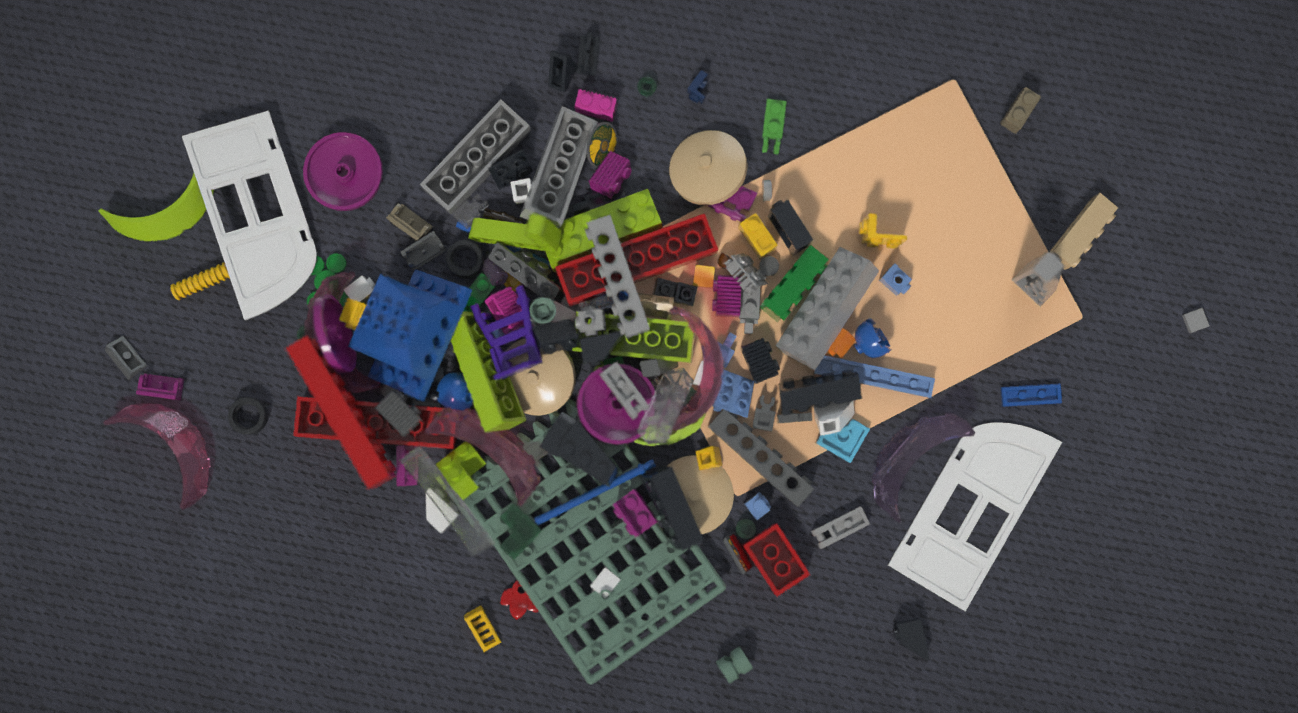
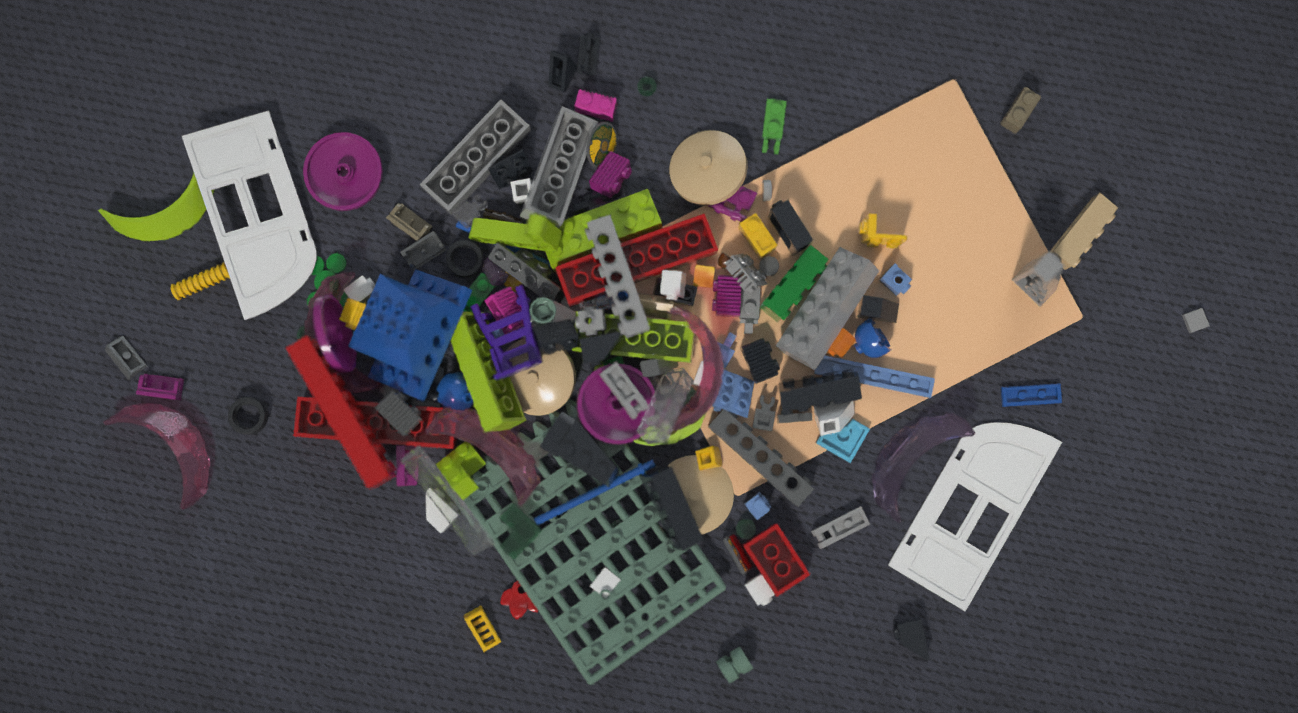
magenta bracket [612,489,658,537] -> none
dark blue bracket [687,70,708,104] -> none
none -> white brick [660,270,687,301]
none -> white brick [744,573,775,606]
none -> black slope [857,295,899,323]

